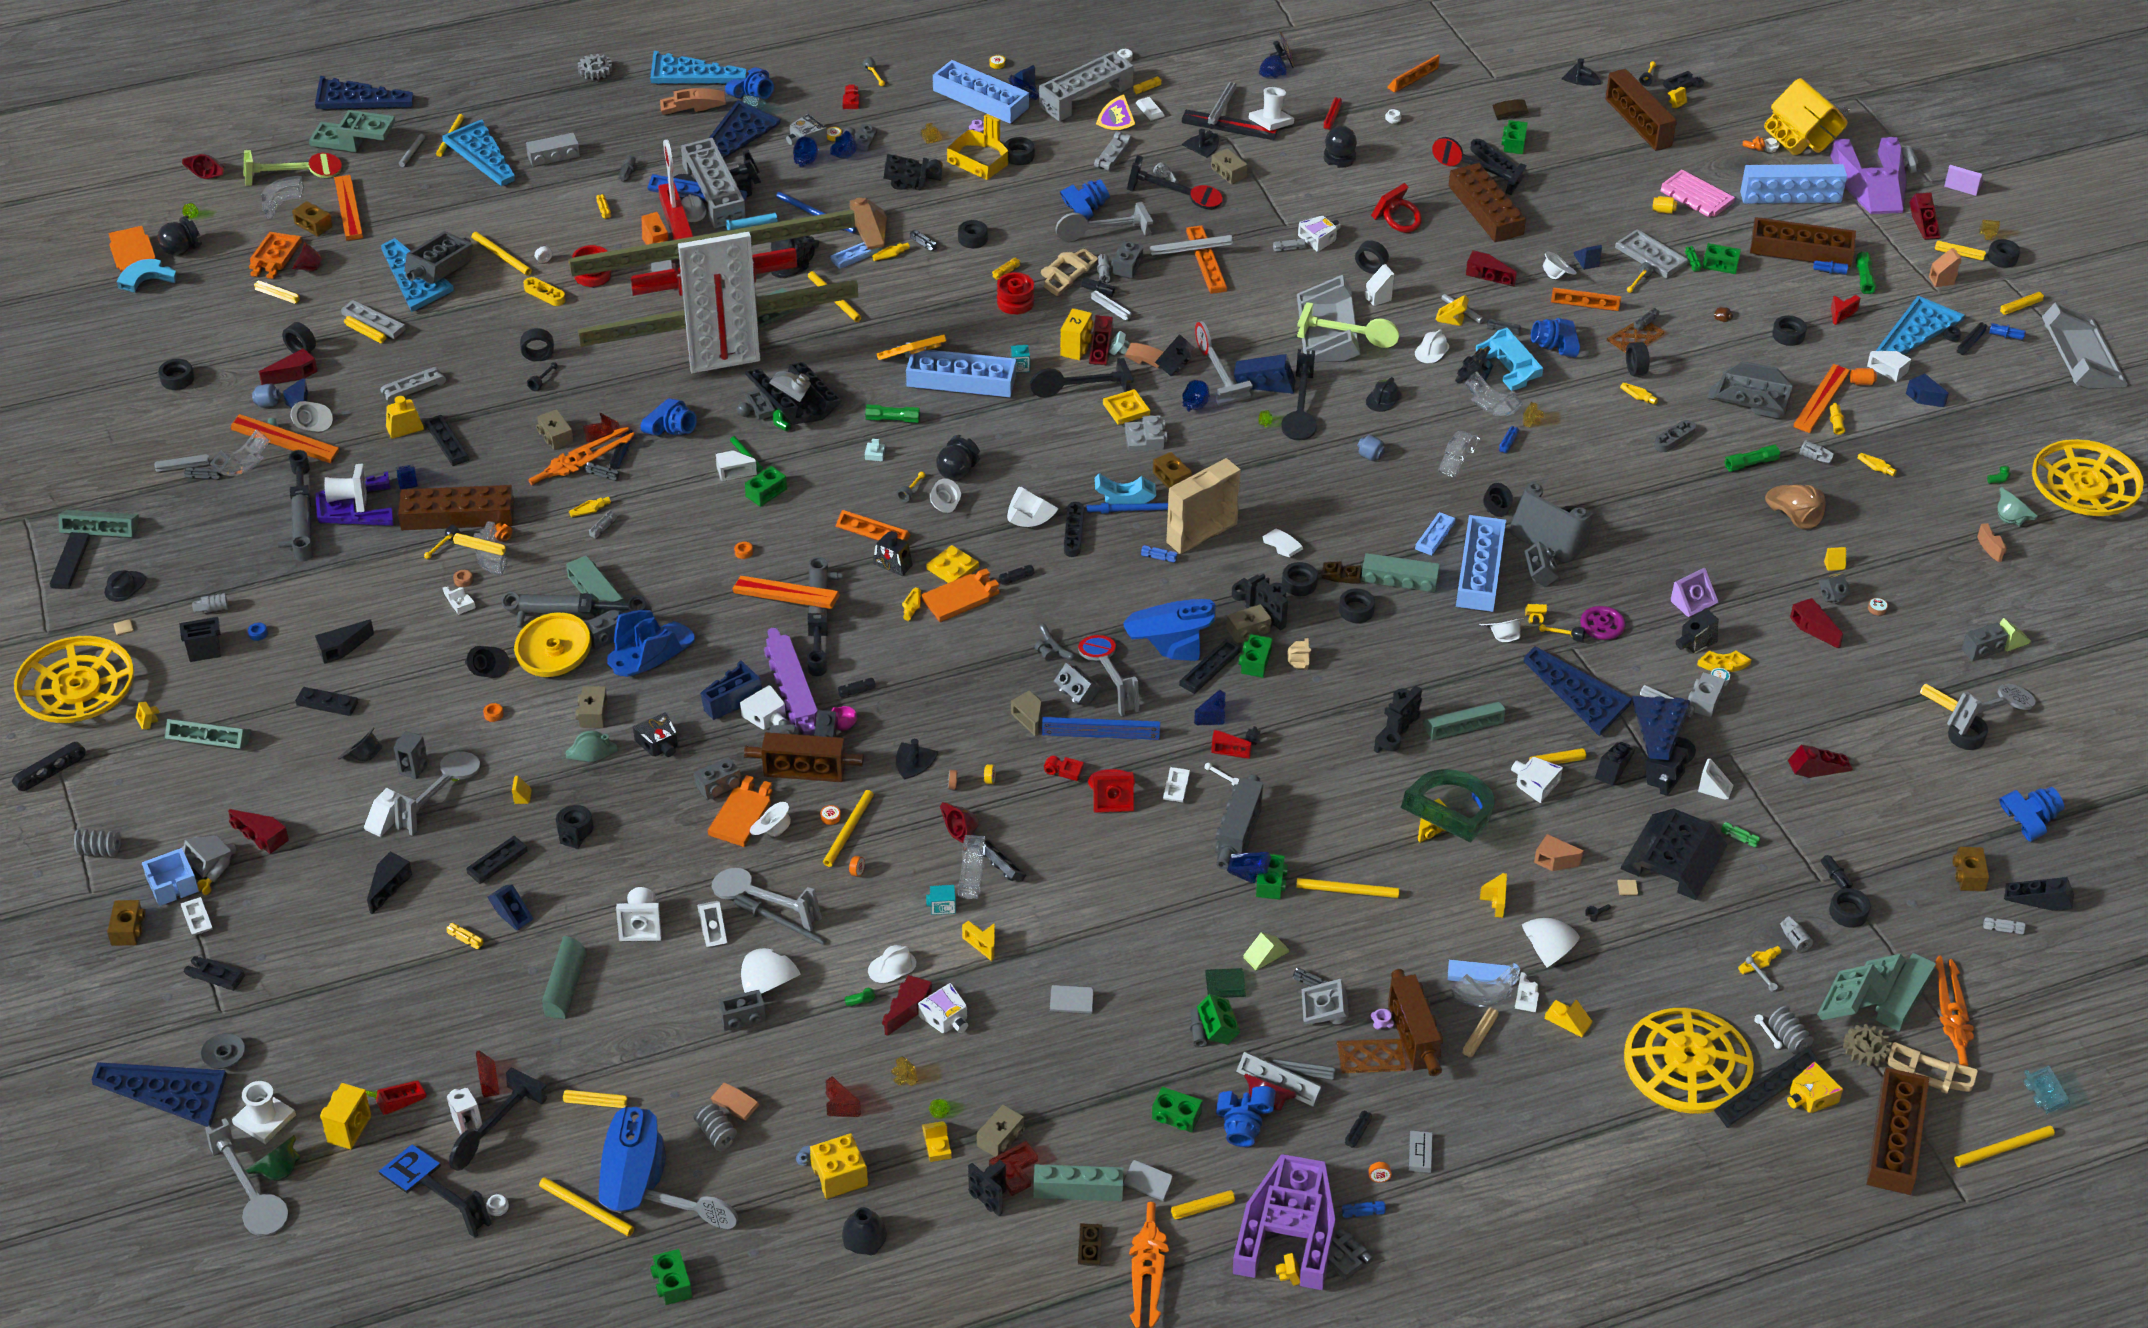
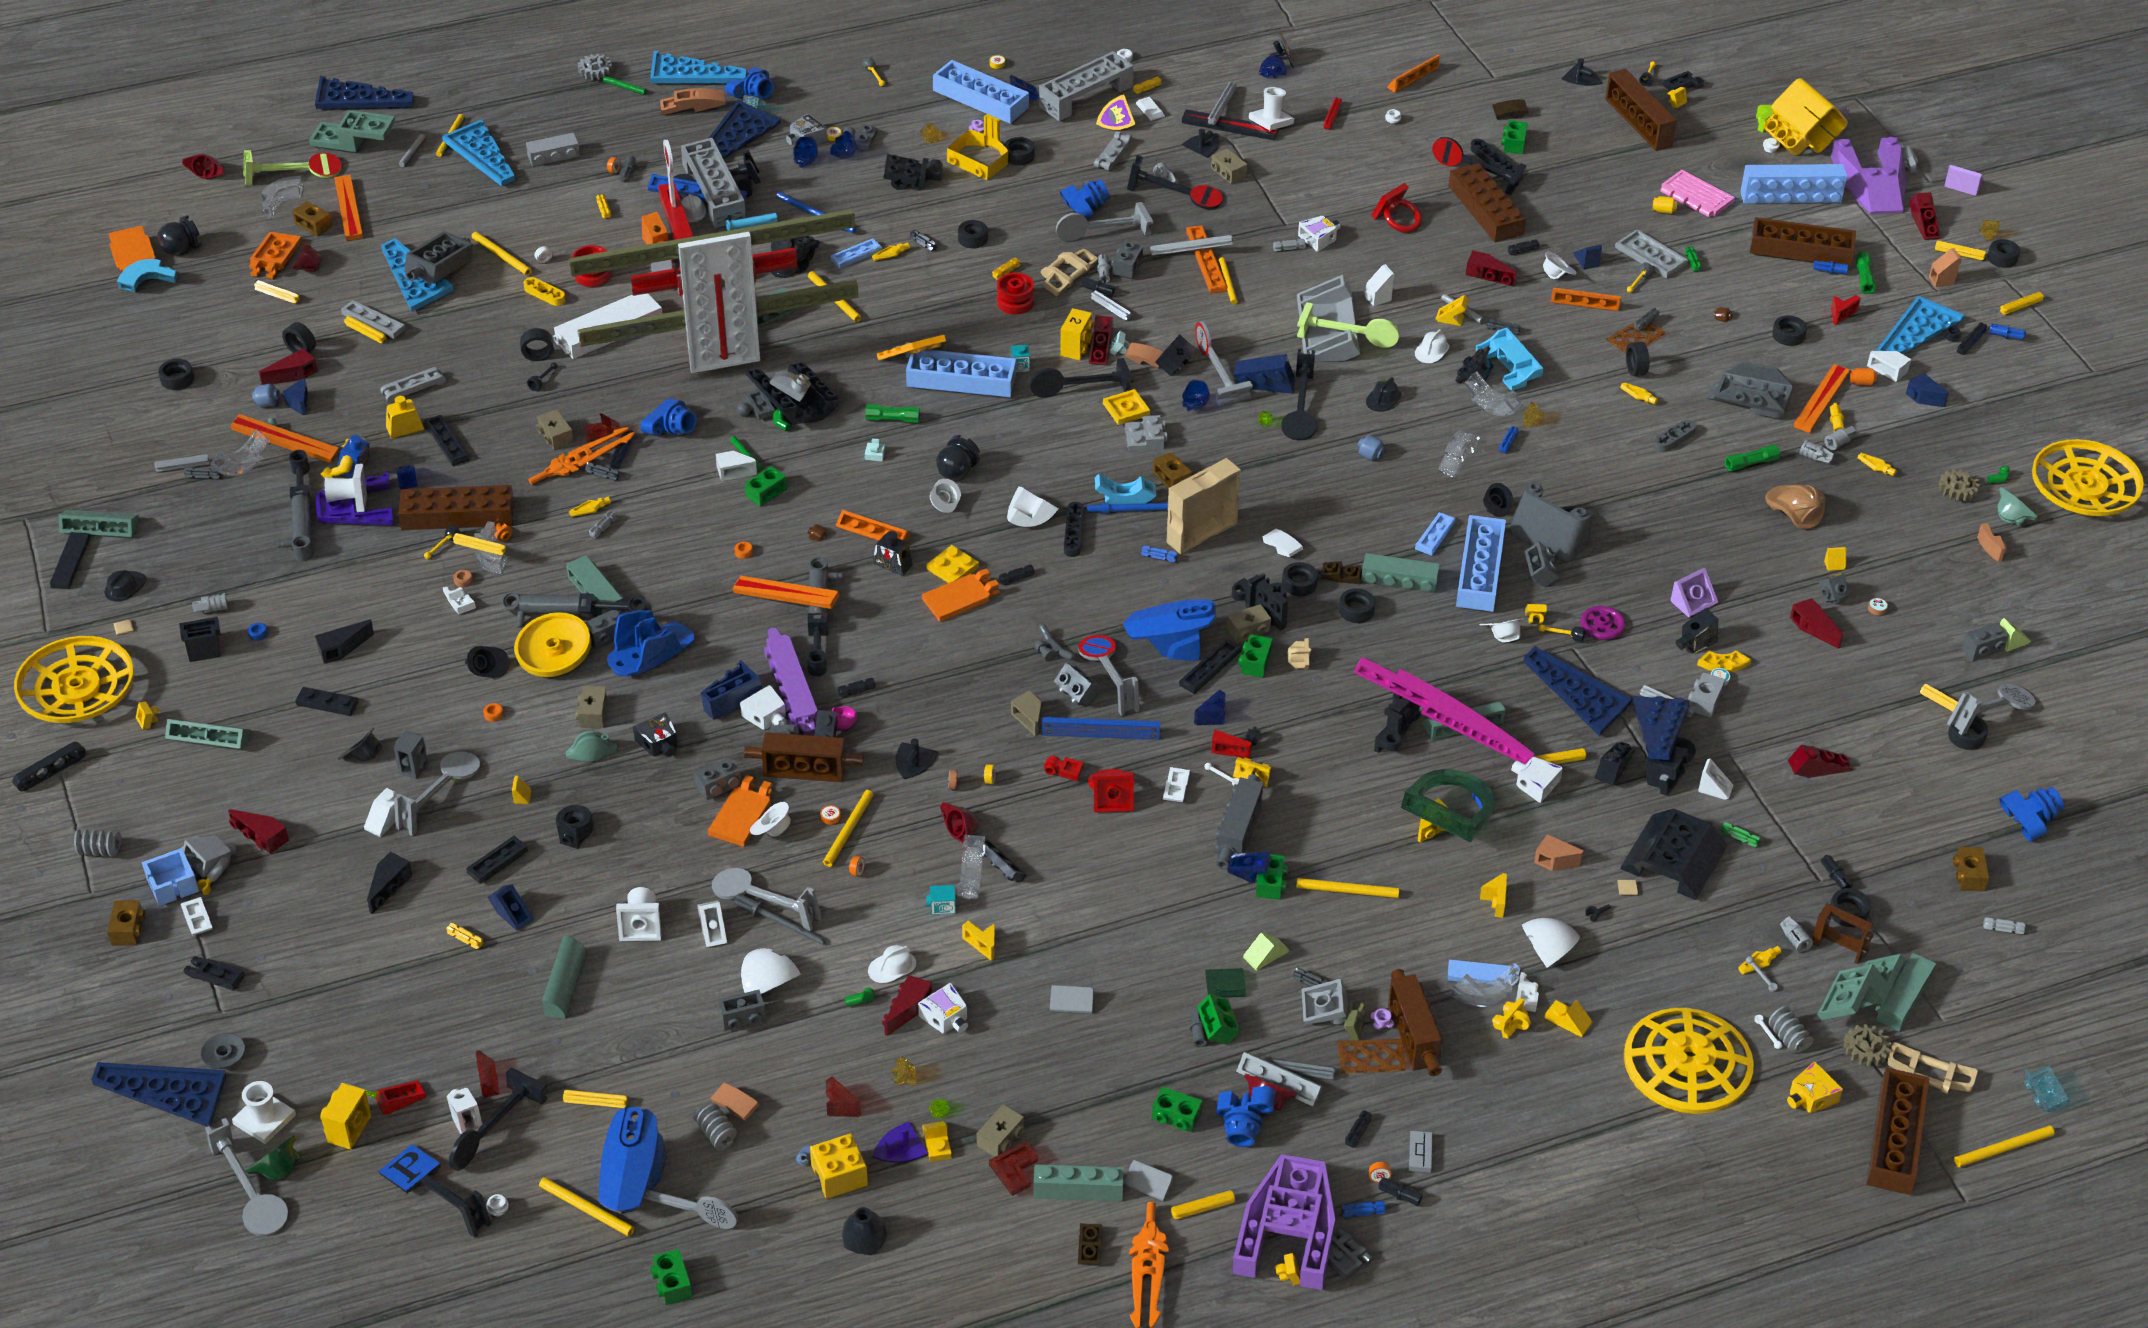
clear neon green plate [182,203,199,219] -> none
white piece [291,401,333,432] -> none
red plate [843,84,859,109] -> none
medium nougat wedge [850,198,887,250] -> none
dark grey hinge [897,472,925,502] -> none
yellow piece [902,587,921,621] -> none
black bracket [968,1160,1006,1216] -> none
dark blue slope [1008,65,1035,91] -> none
black tile [1323,126,1357,168] -> none
black tyre [1355,240,1389,274] -> none
tan axle [1462,1008,1498,1057] -> none
blue beam [1531,318,1580,358] -> none
green brick [1702,243,1741,274] -> none
black tile [1714,1046,1822,1128] -> none
orange plate [1742,136,1766,151] -> none
orange sword [1935,956,1974,1067] -> none
black slope [2004,877,2074,911] -> none
light grey slope [2042,302,2128,389] -> none
none -> torso [321,435,369,478]
none -> white brick [554,293,662,359]
none -> green bar [603,76,647,95]
none -> orange tile [607,157,621,174]
none -> reddish brown piece [808,524,827,541]
none -> dark purple shield [873,1122,928,1163]
none -> yellow bar [1219,257,1238,305]
none -> yellow hips [1233,757,1271,787]
none -> olive plate [1344,1003,1366,1040]
none -> dark pink slope [1354,657,1534,765]
none -> black axle [1378,1177,1423,1207]
none -> yellow hips [1492,998,1531,1039]
none -> black axle [1508,239,1540,255]
none -> lime slope [1756,105,1773,133]
none -> reddish brown panel [1812,903,1874,964]
none -> light grey hinge [1825,426,1856,451]
none -> dark tan gear [1938,469,1980,501]

